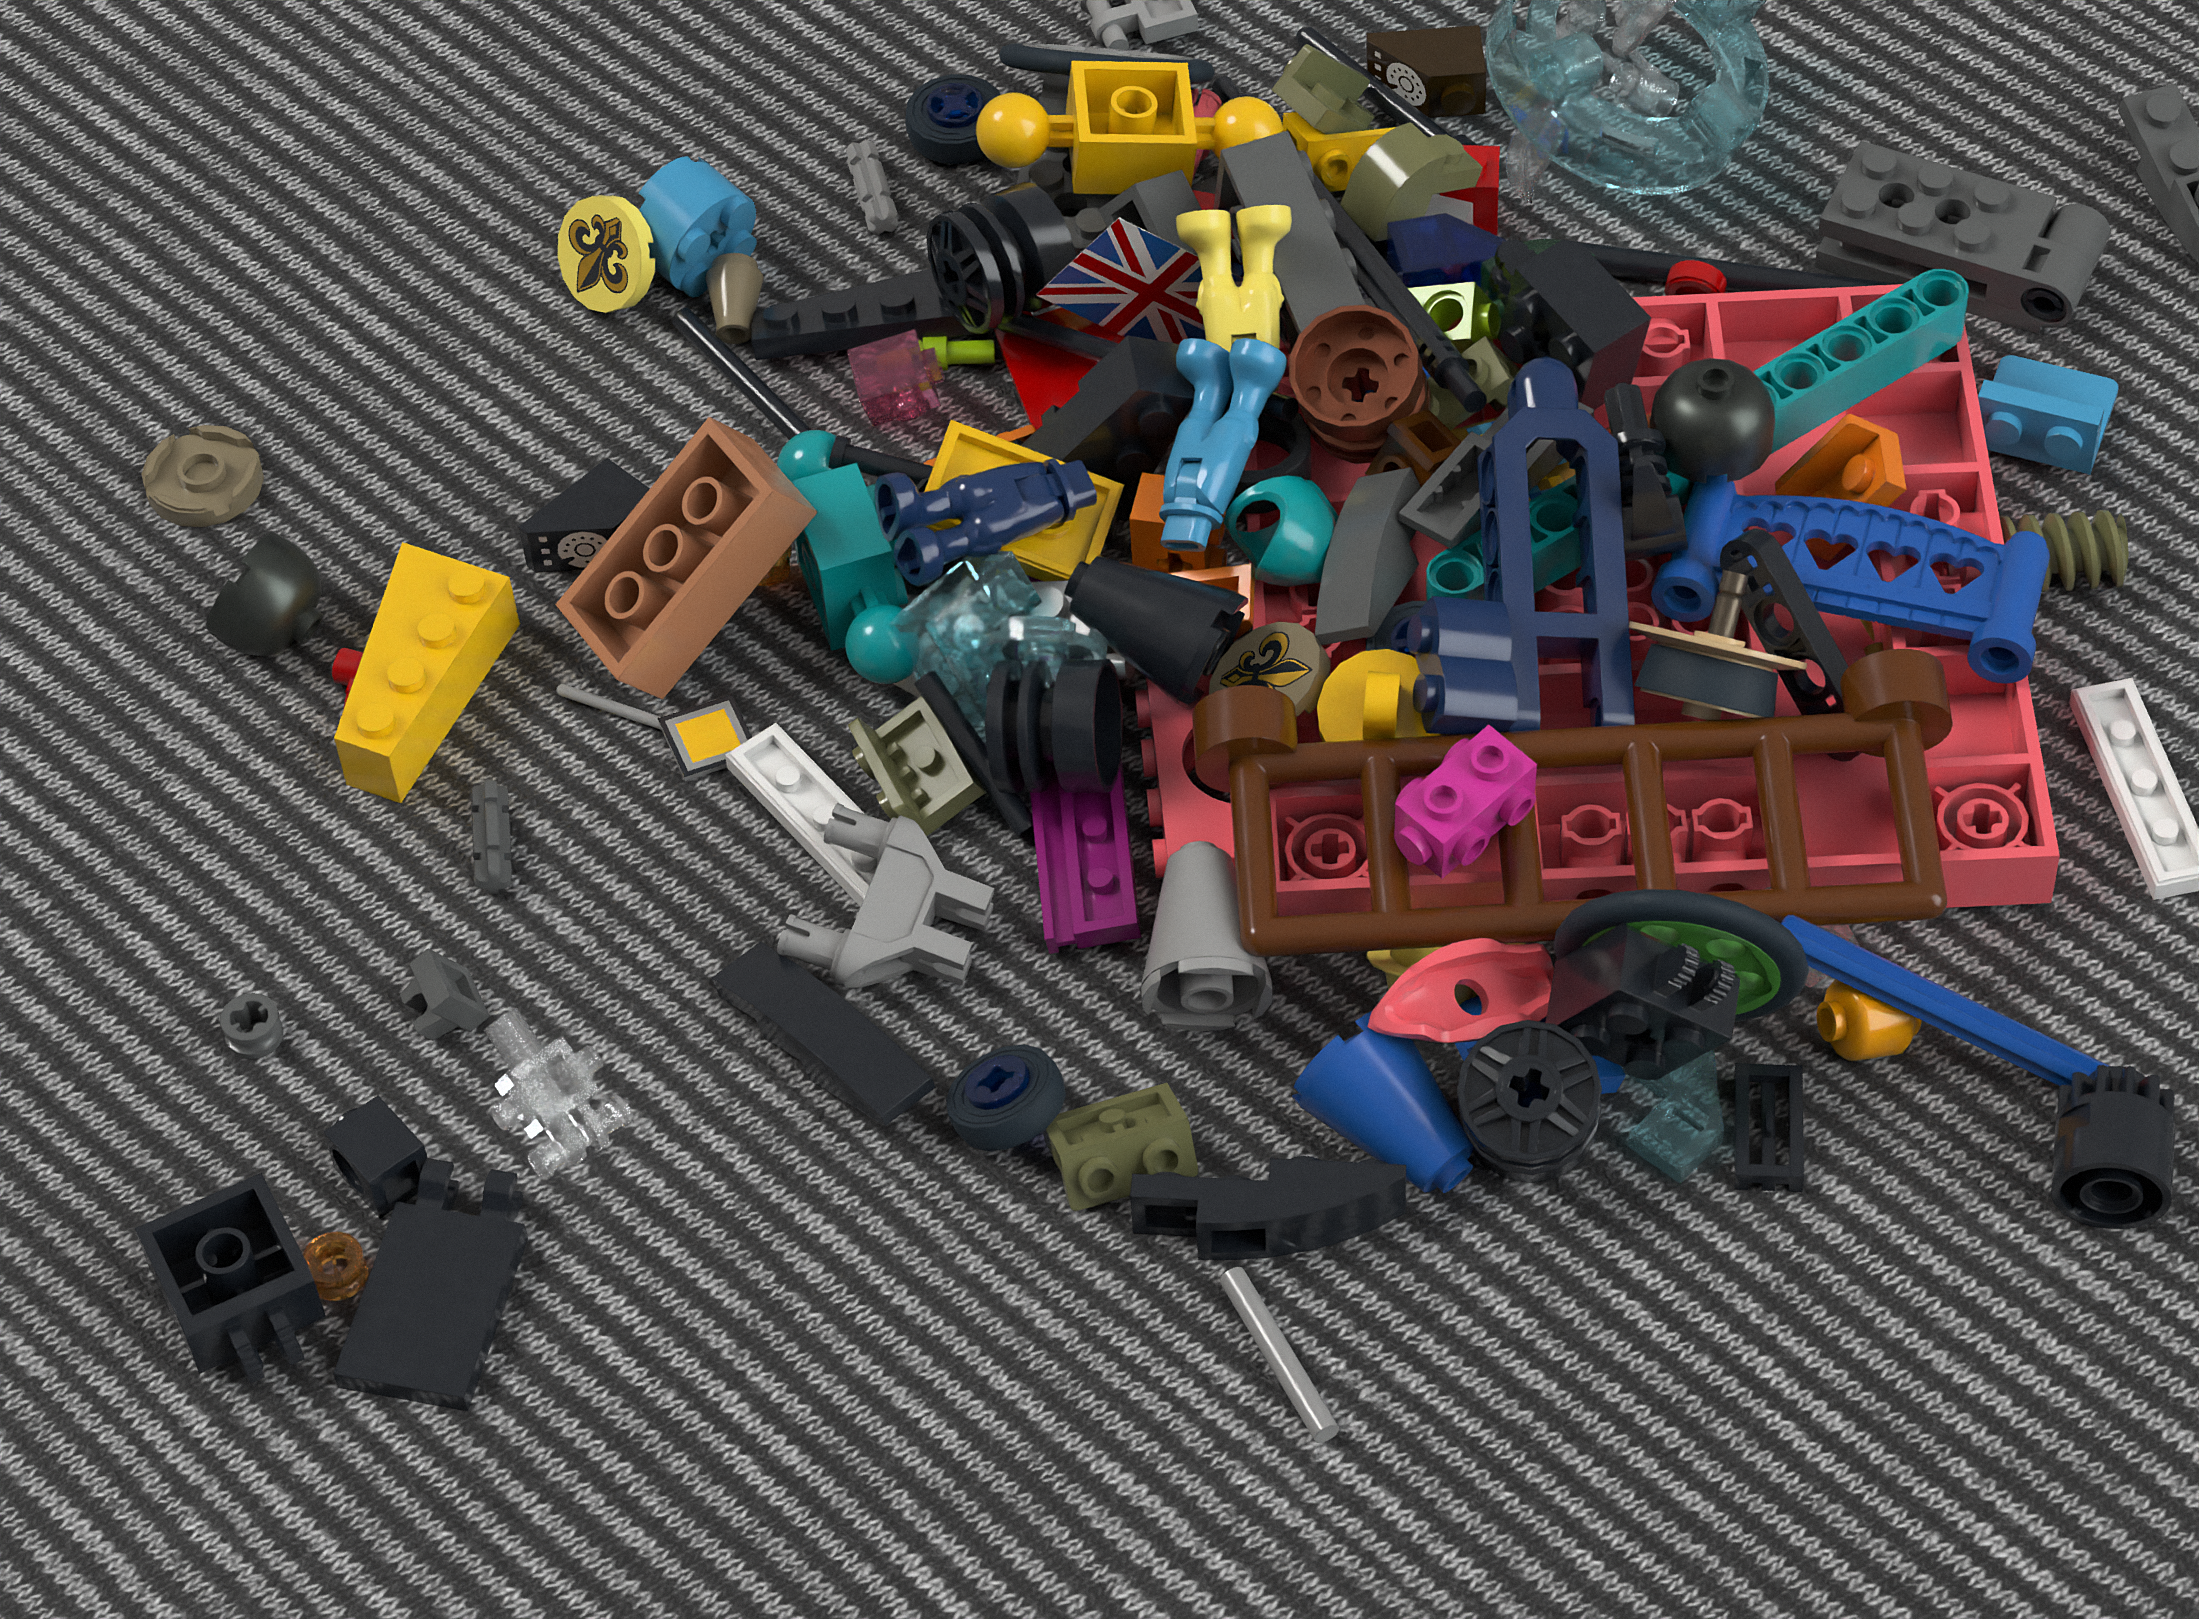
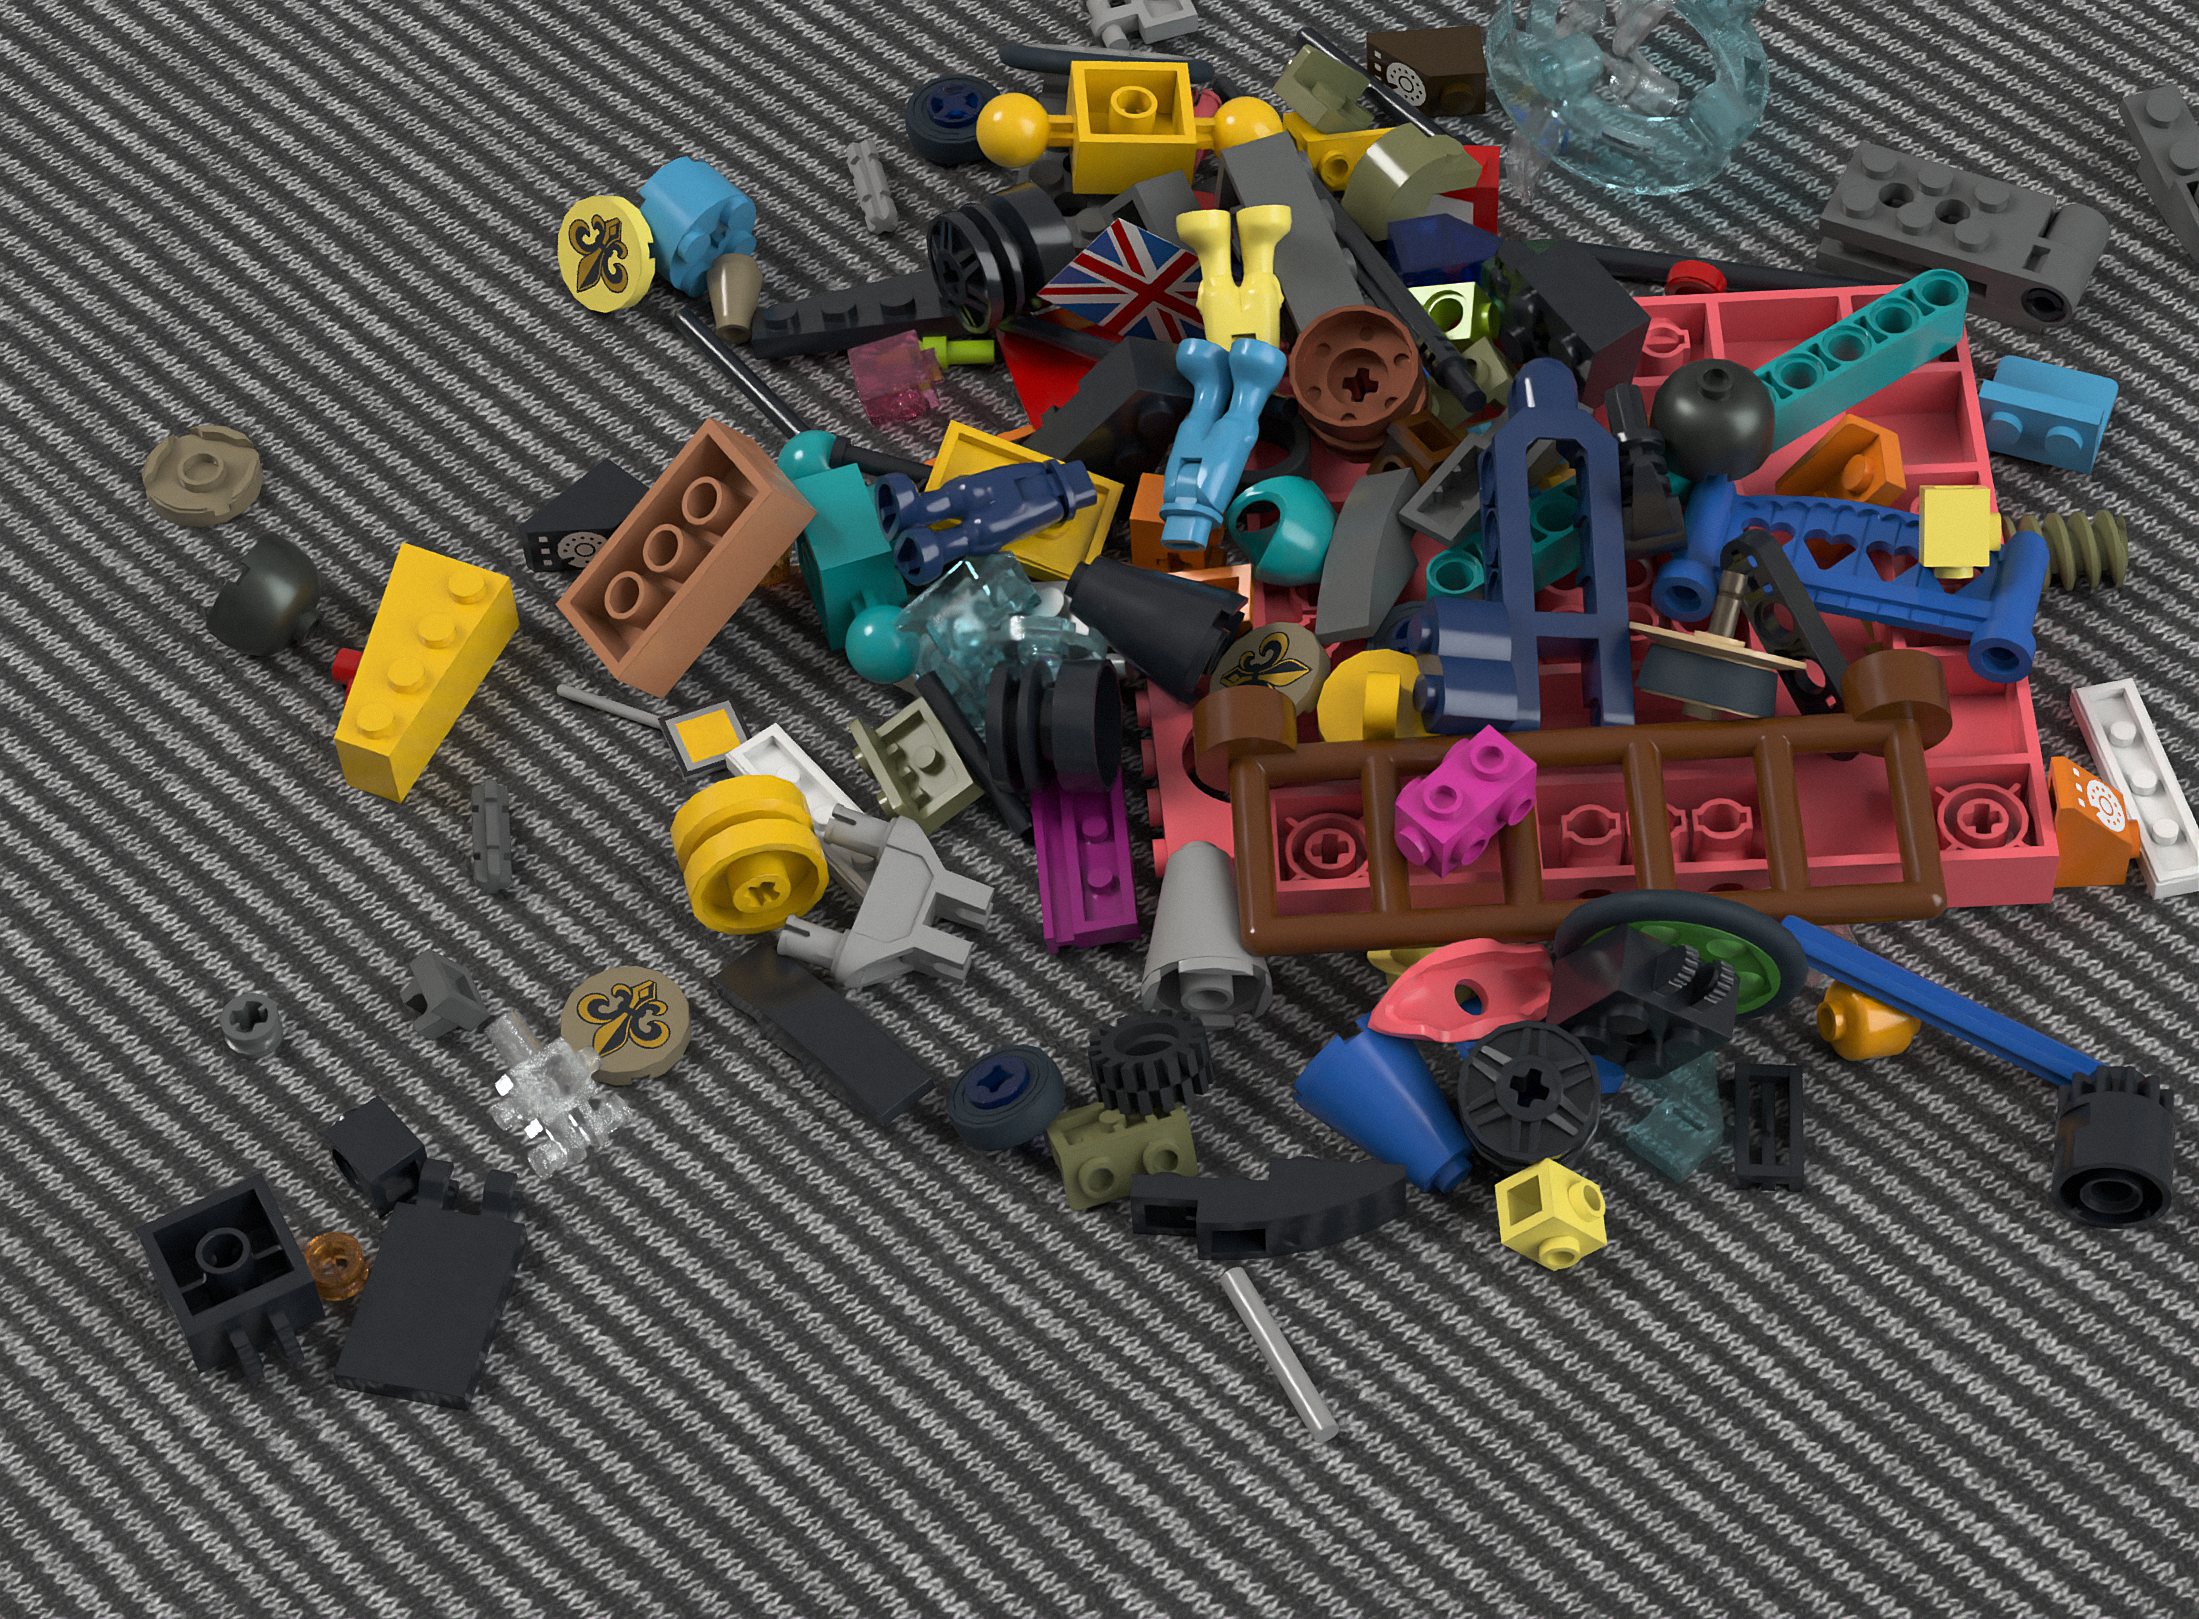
none -> dark tan tile [561,966,692,1086]
none -> yellow wheel [670,775,829,935]
none -> black tyre [1087,1009,1215,1116]
none -> light yellow brick [1495,1158,1607,1271]
none -> light yellow brick [1919,485,2001,578]
none -> orange slope [2047,756,2140,888]

